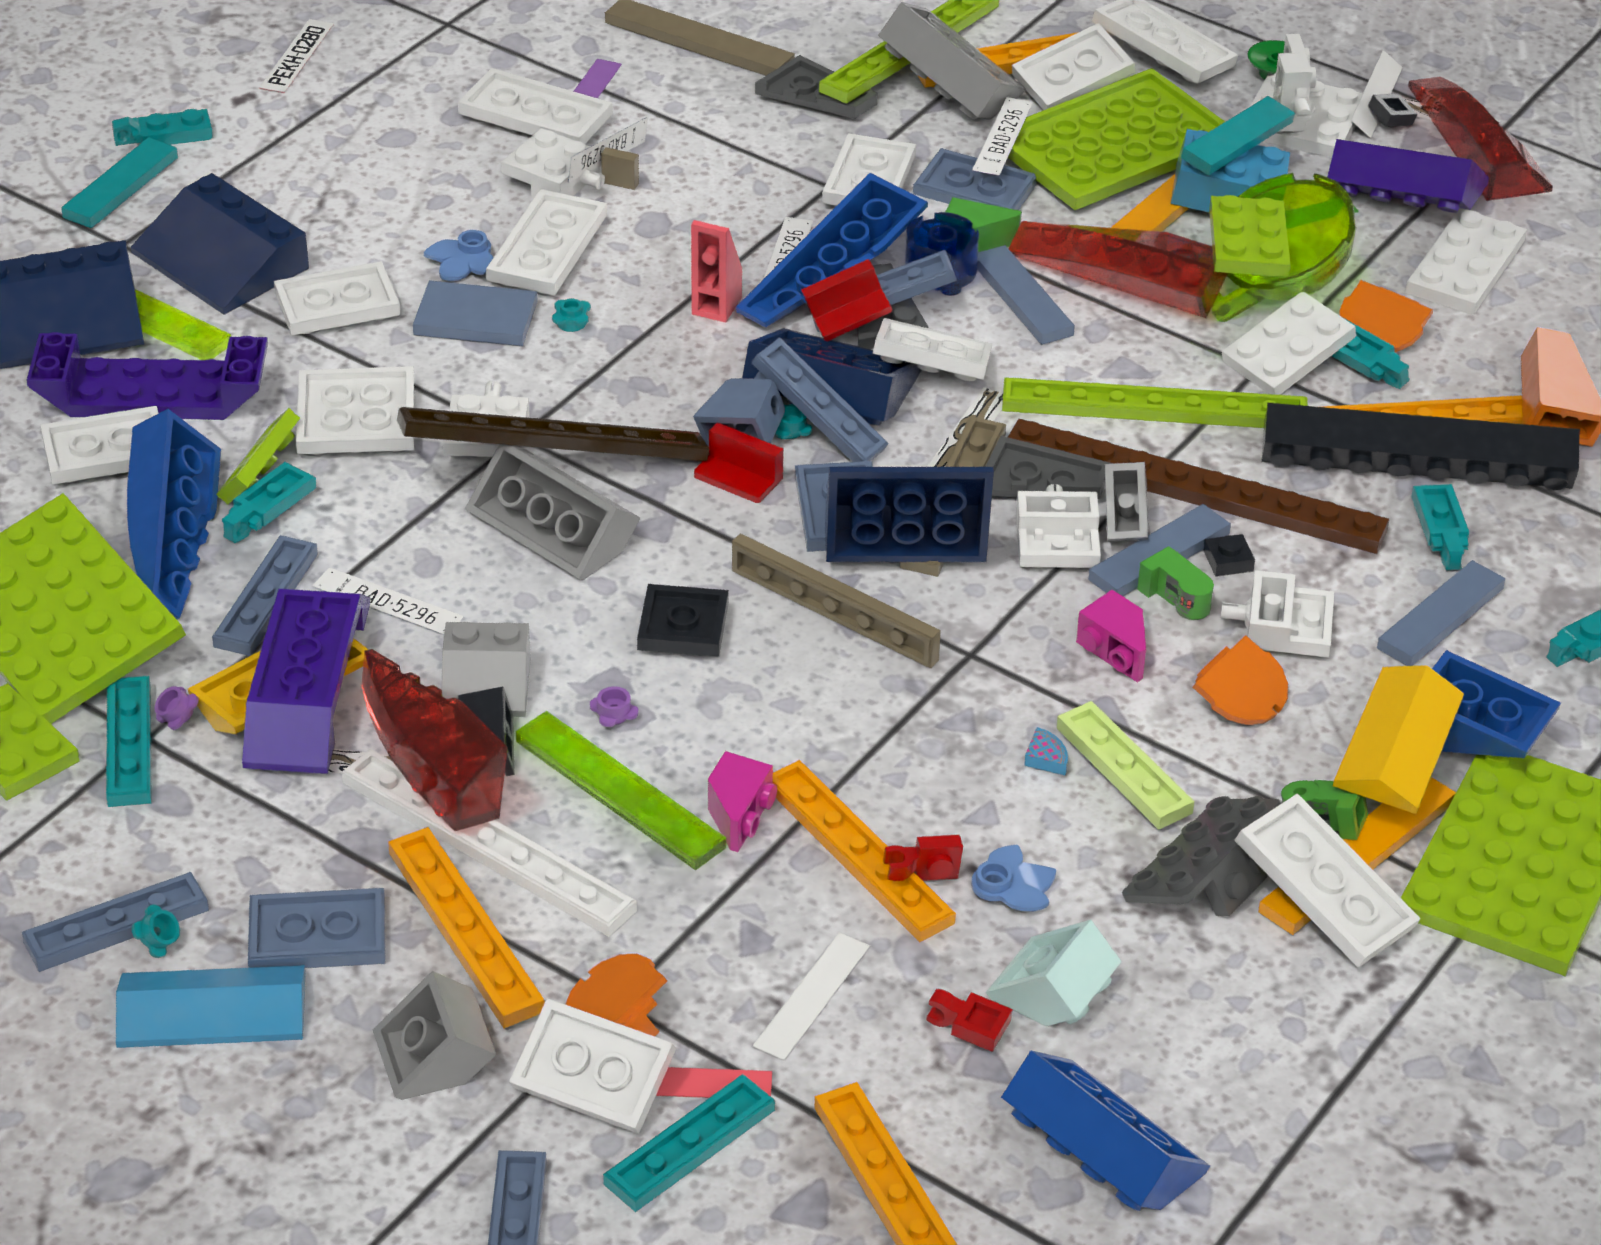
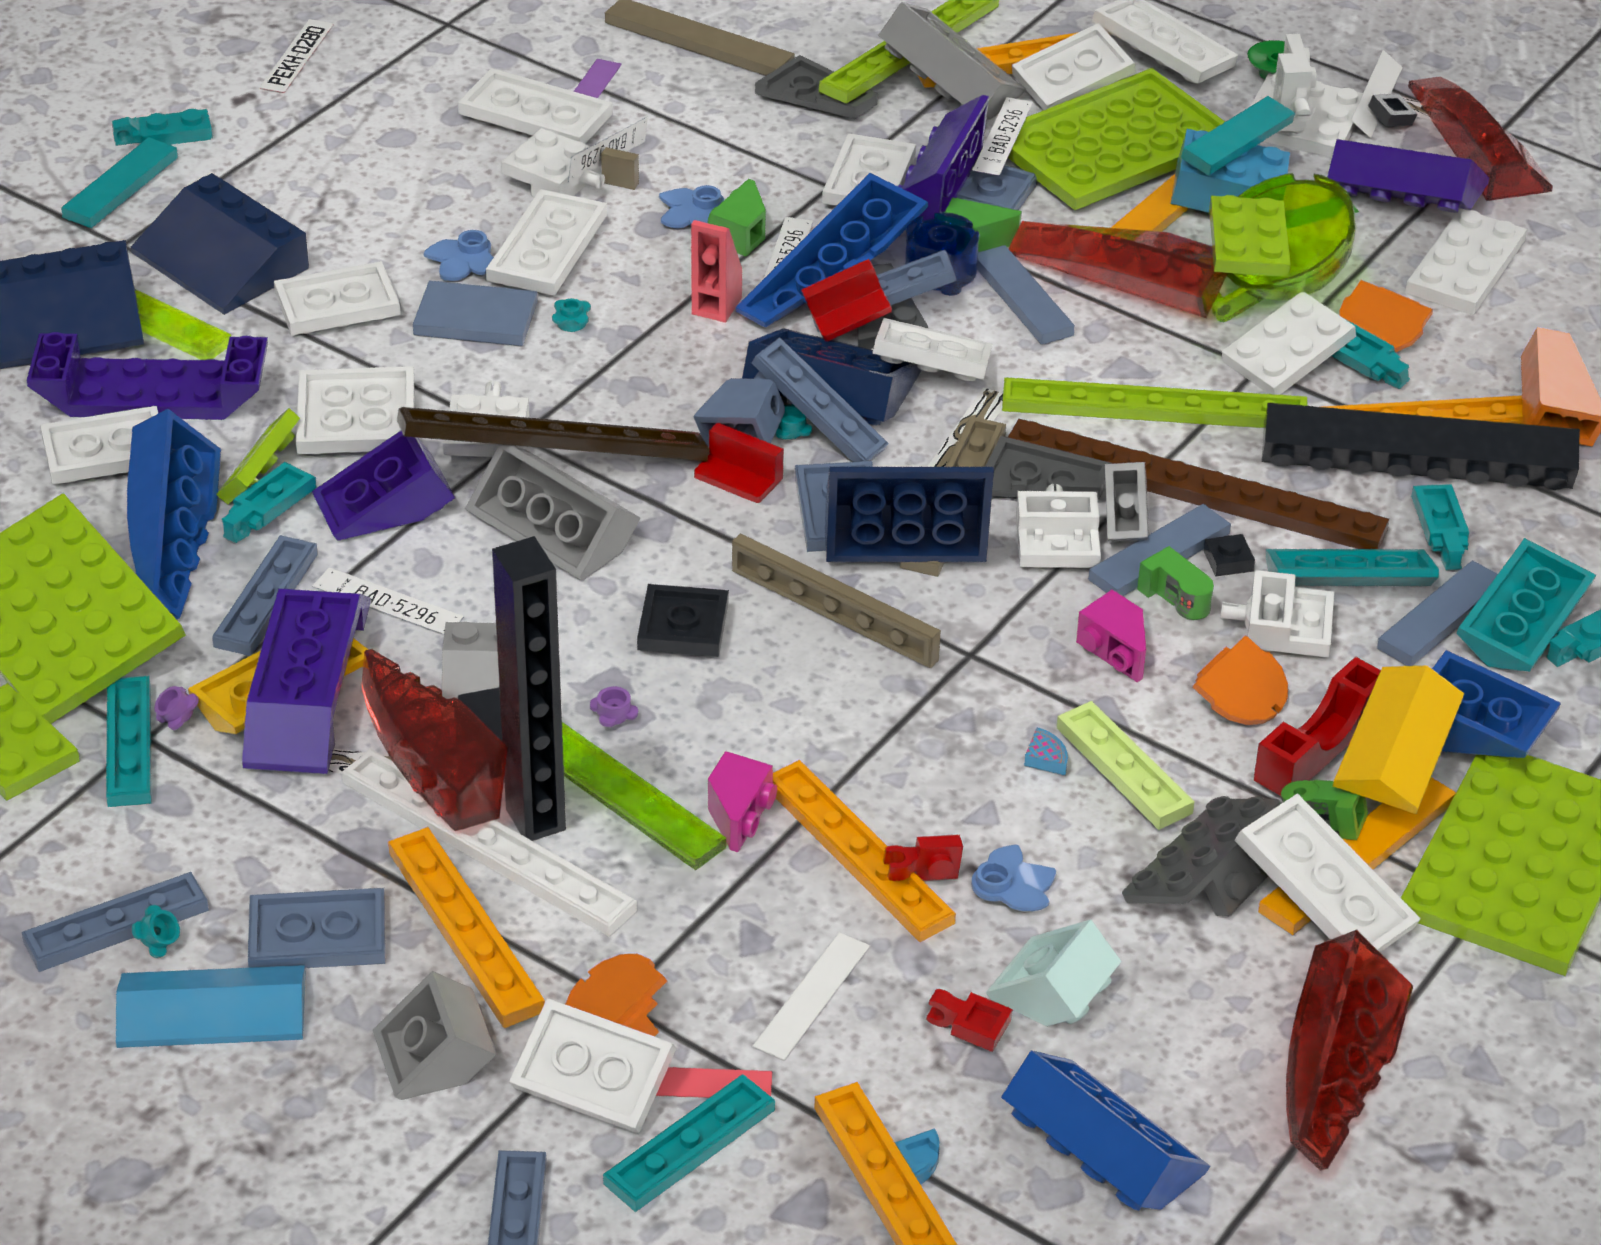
none -> dark purple slope [312,431,455,541]
none -> black brick [492,536,566,841]
none -> medium blue plate [659,185,724,229]
none -> bright green slope [708,179,766,257]
none -> dark azure tile [895,1128,940,1184]
none -> dark purple slope [898,95,989,232]
none -> red arch [1253,657,1381,796]
none -> teal slope [1265,549,1439,586]
none -> clear red wedge [1286,929,1413,1171]
none -> teal slope [1456,538,1596,672]

